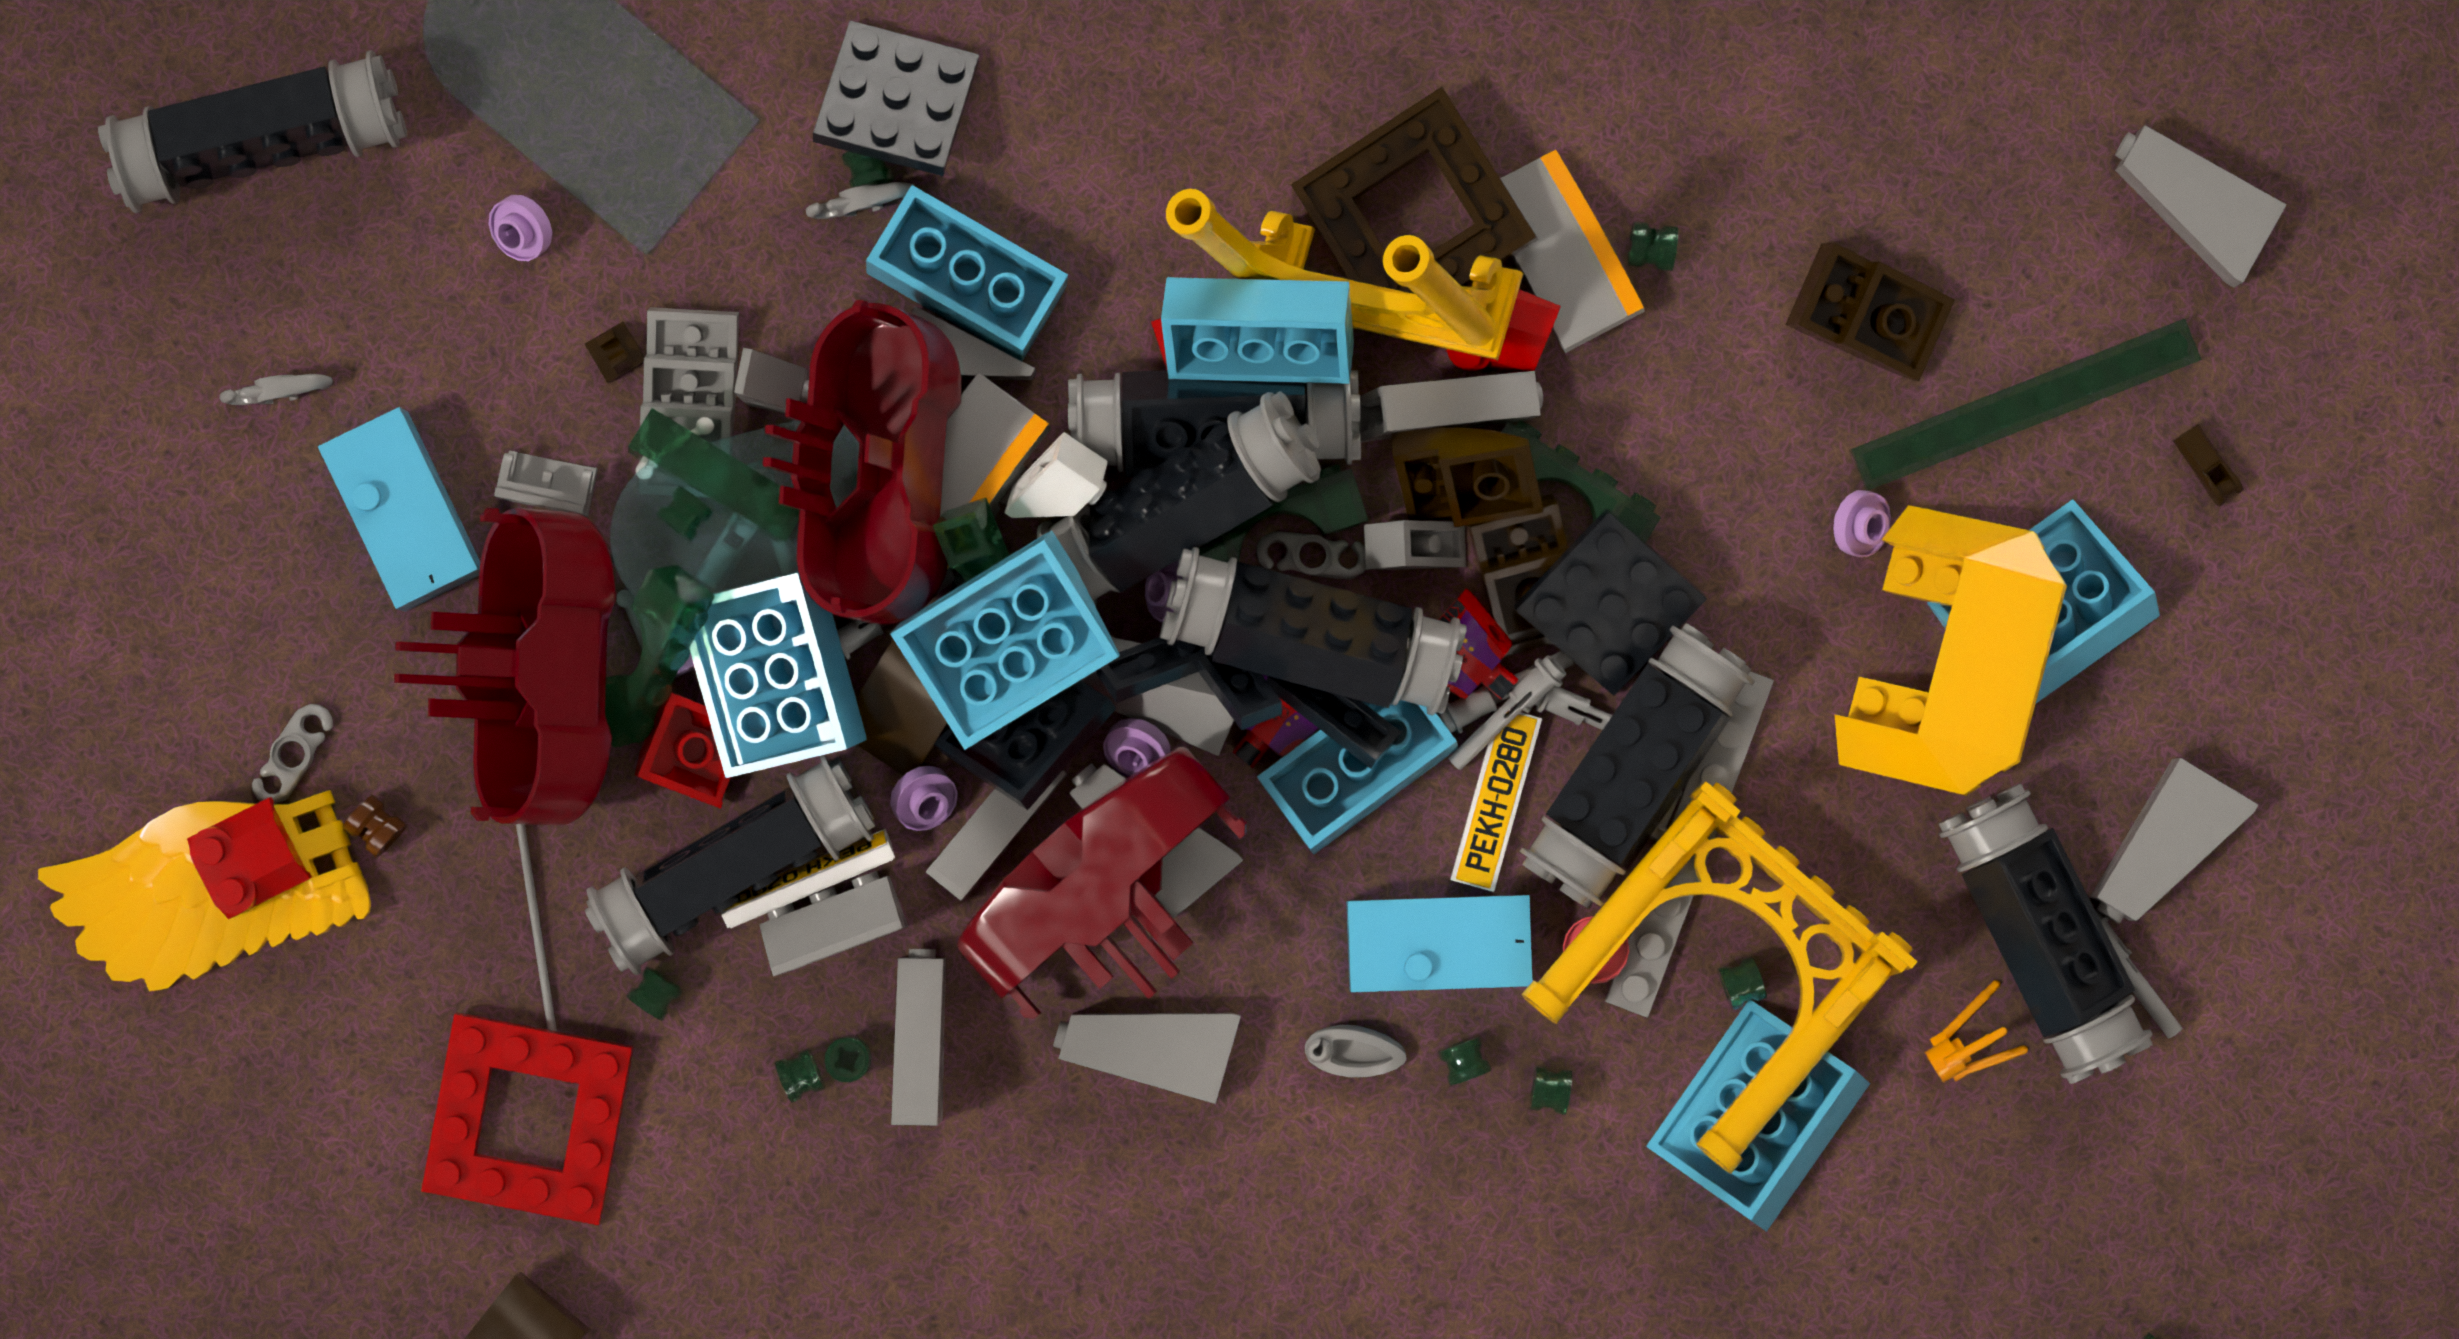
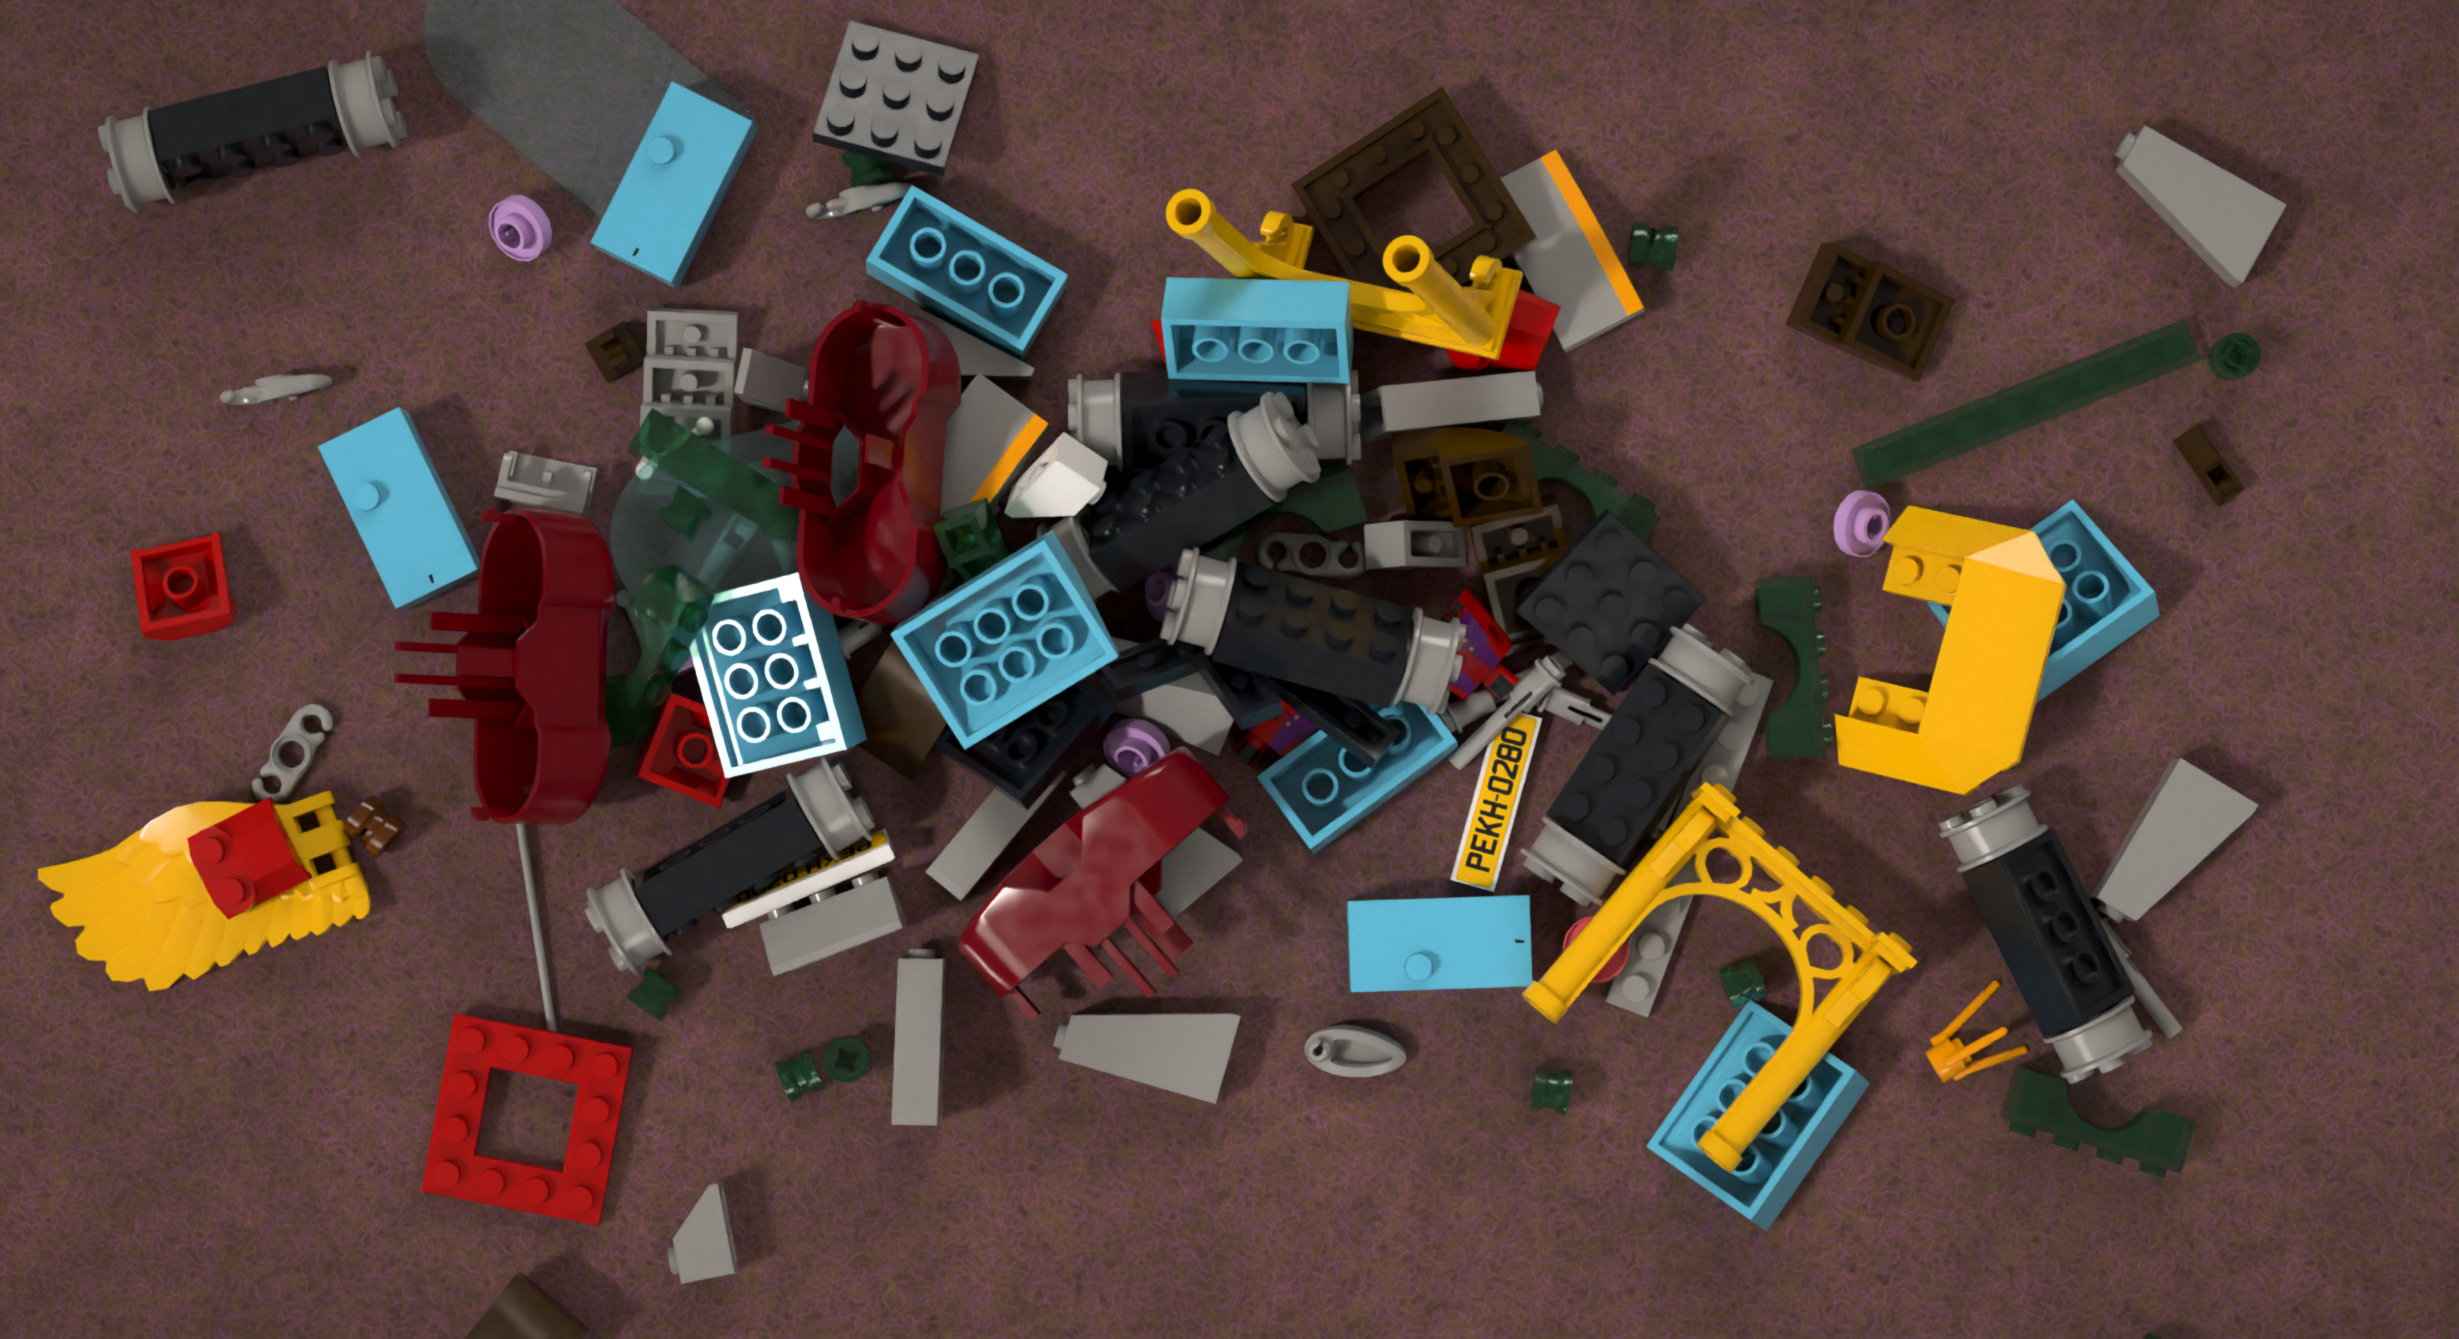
lavender plate [890,766,958,831] -> none
clear green wheel [1437,1036,1492,1086] -> none
none -> red slope [130,532,237,641]
none -> medium azure brick [590,82,758,289]
none -> light grey slope [668,1181,739,1284]
none -> clear green arch [1754,575,1832,760]
none -> clear green arch [1999,1066,2196,1178]
none -> clear green wheel [2207,332,2261,381]

